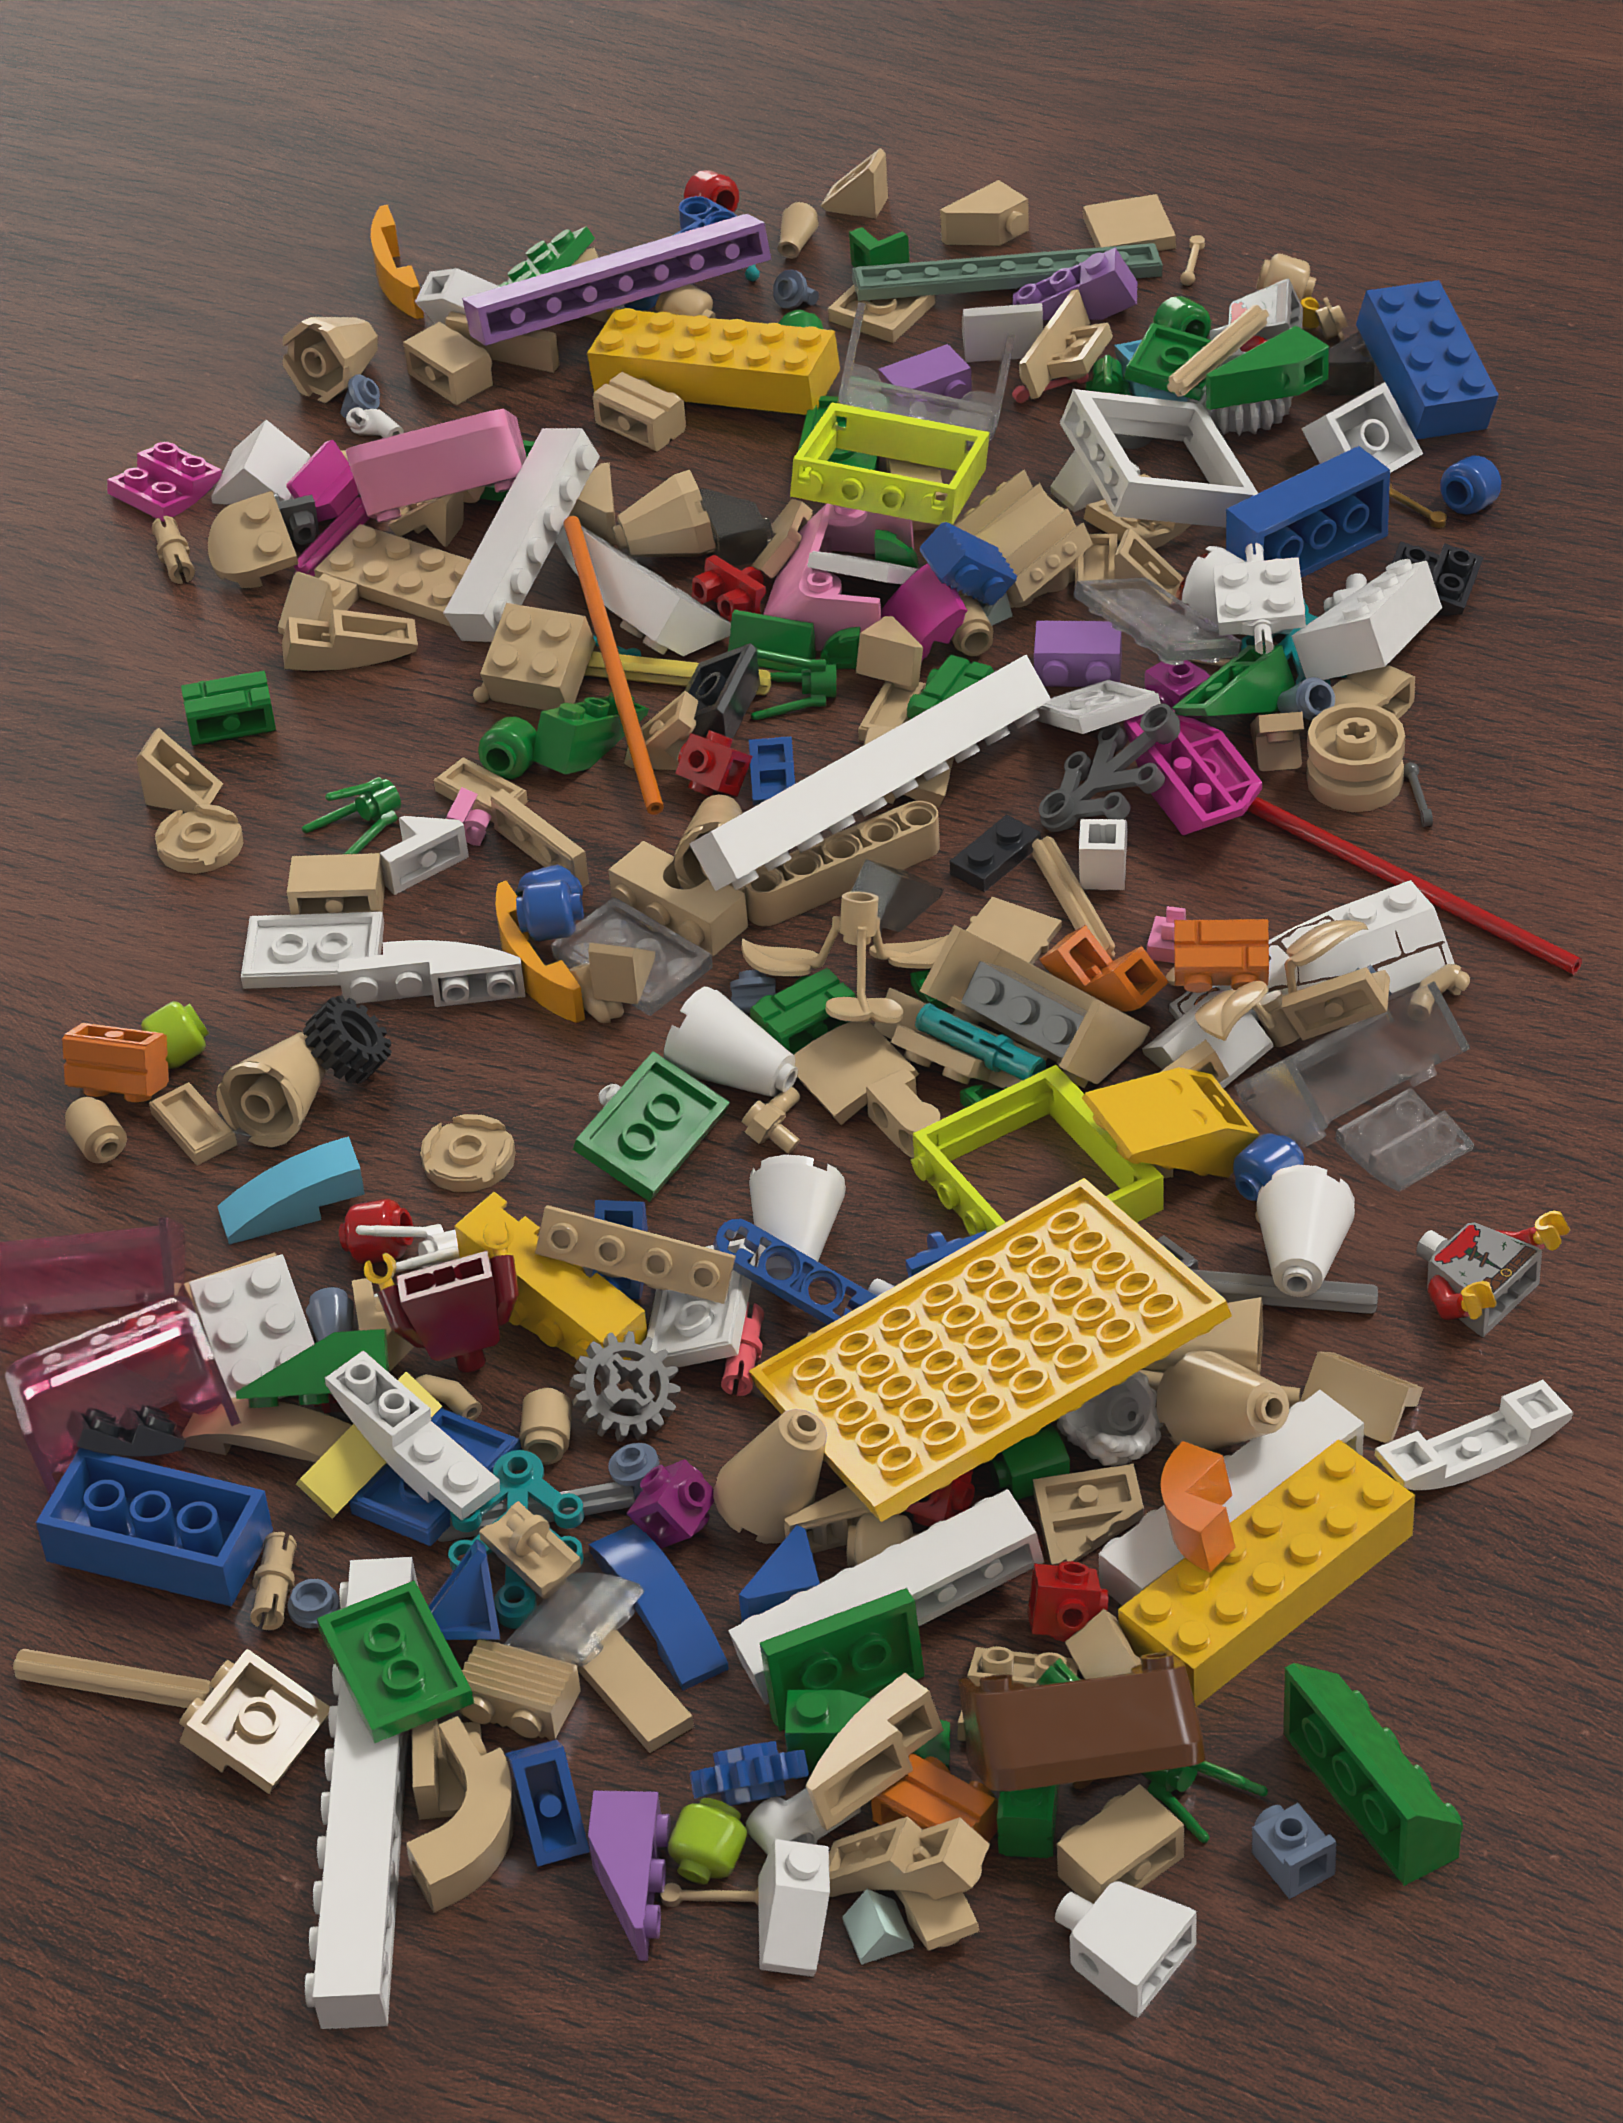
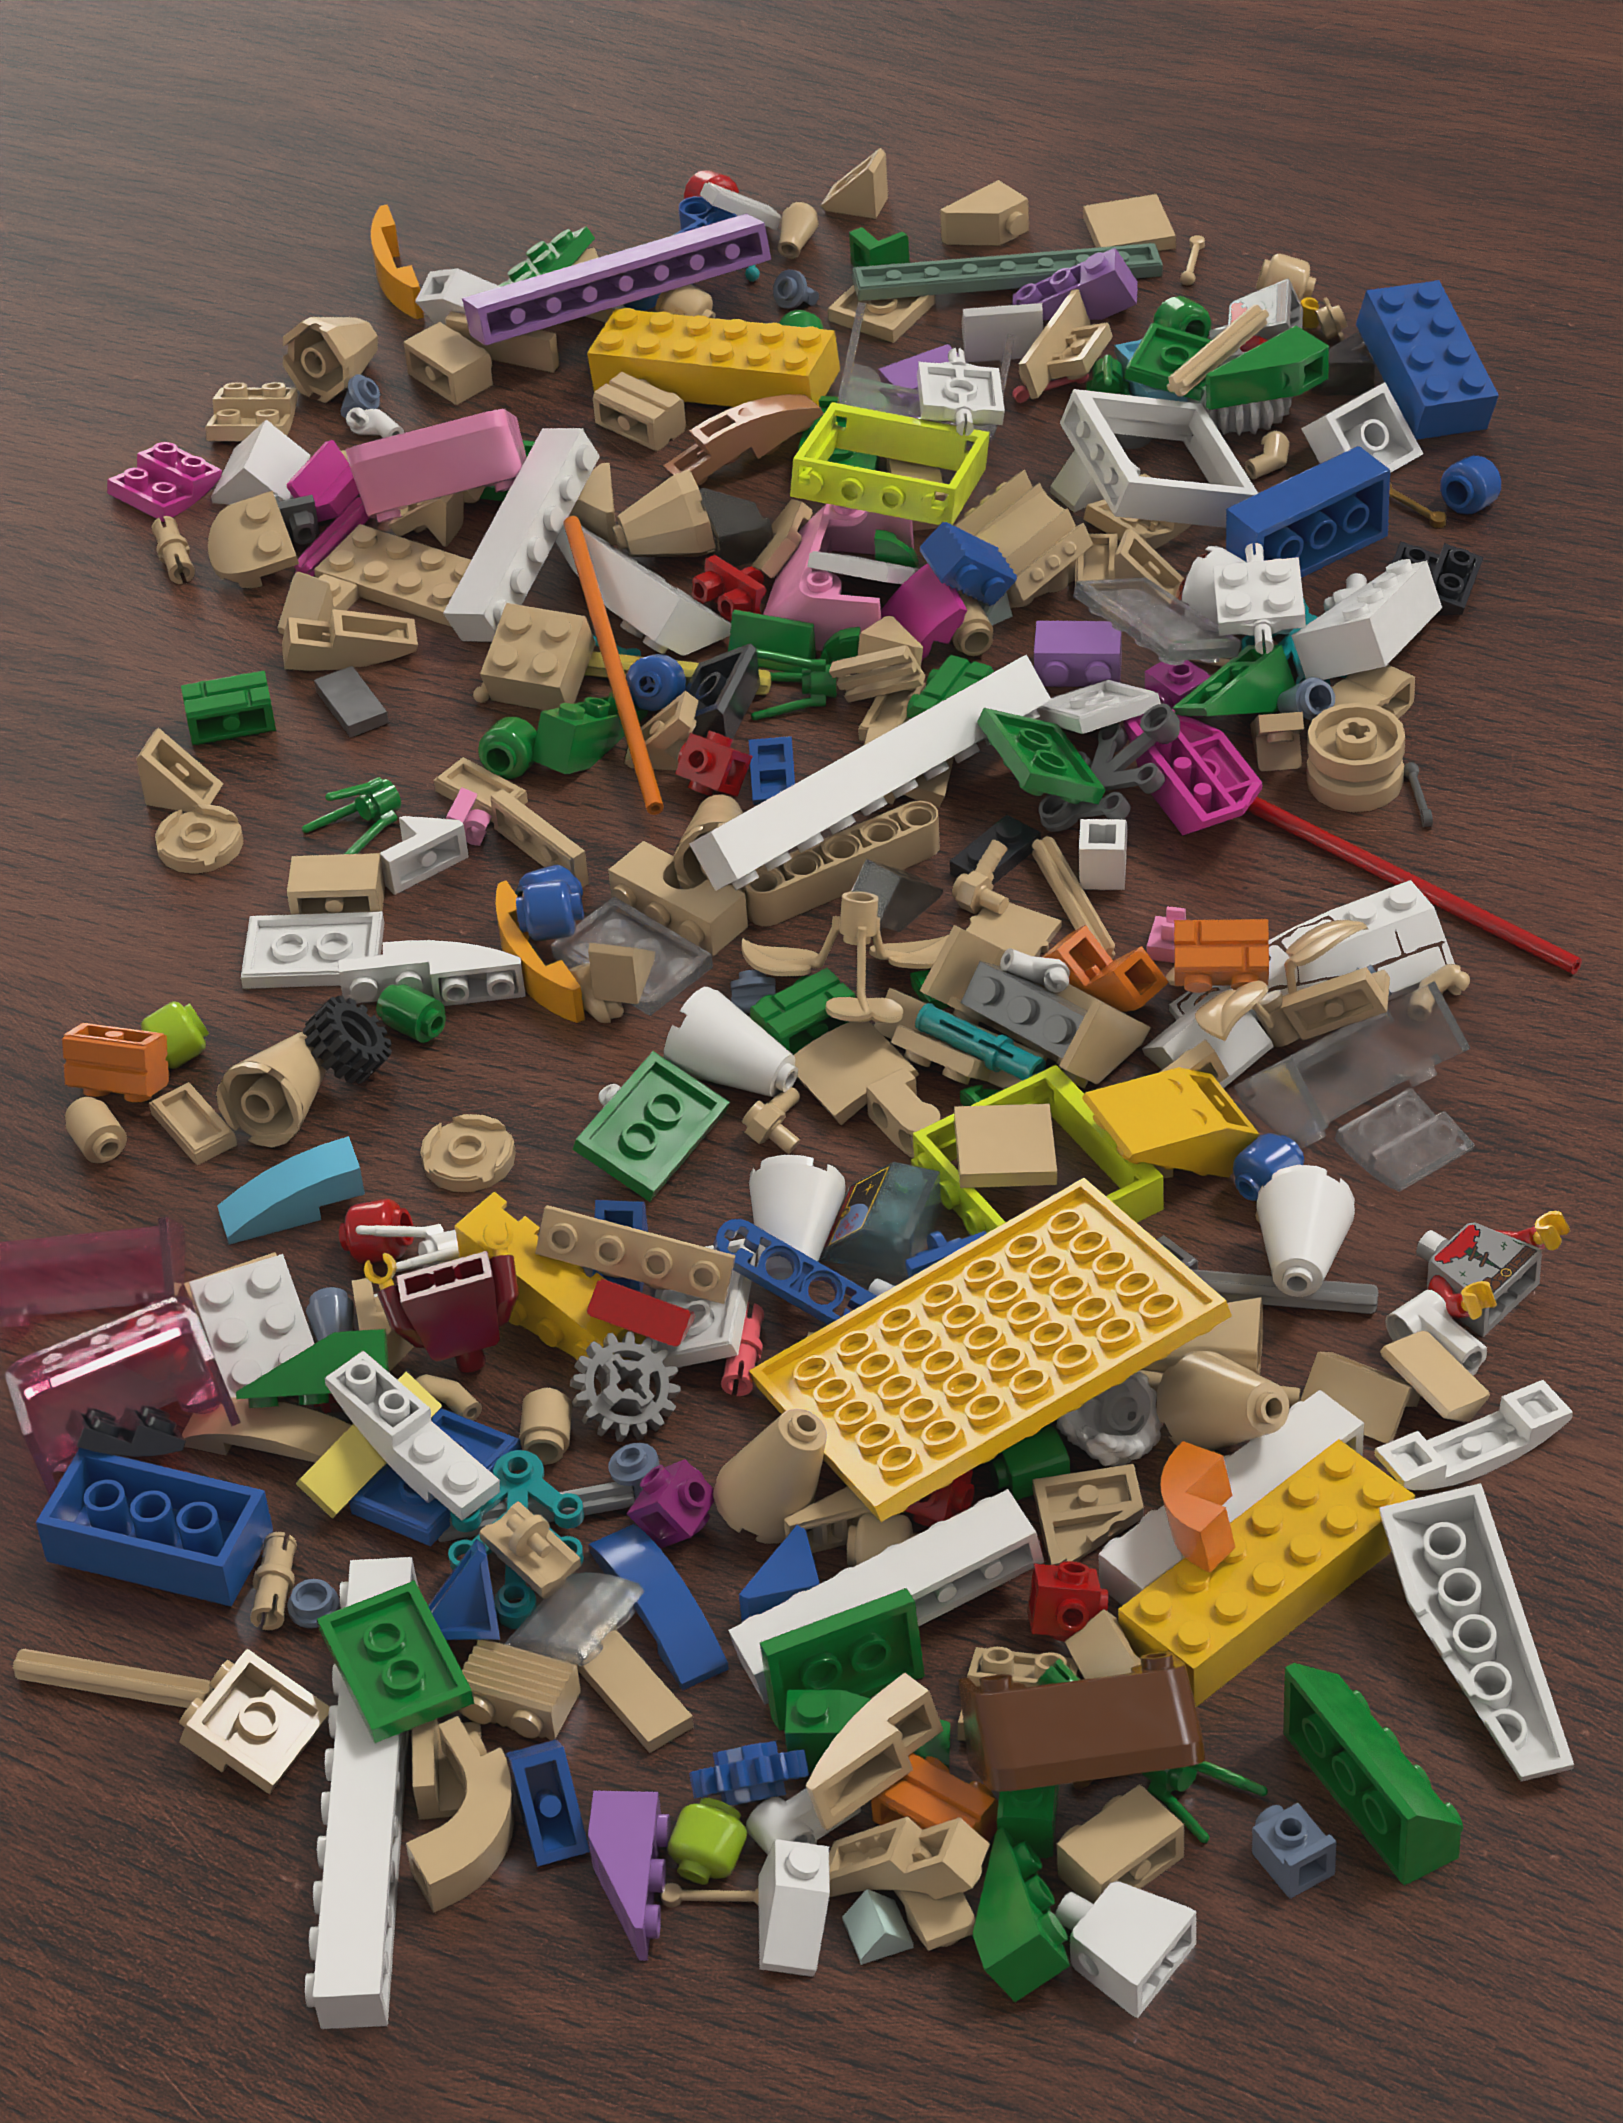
none -> tan slope [206,382,298,441]
none -> flat silver tile [314,666,389,738]
none -> green brick [376,984,446,1043]
none -> red slope [587,1279,696,1347]
none -> blue head [626,654,686,711]
none -> nougat slope [663,395,824,486]
none -> white tile [700,182,782,230]
none -> clear light blue slope [820,1162,941,1278]
none -> tan tile [829,645,925,703]
none -> white plate [917,348,1005,436]
none -> tan piece [952,840,1009,915]
none -> tan tile [954,1104,1057,1188]
none -> green slope [973,1827,1070,2002]
none -> green plate [977,707,1106,805]
none -> white arm [1000,948,1070,992]
none -> tan arm [1245,431,1290,479]
none -> white wedge [1379,1483,1574,1782]
none -> tan slope [1380,1331,1490,1422]
none -> white piece [1385,1290,1487,1376]

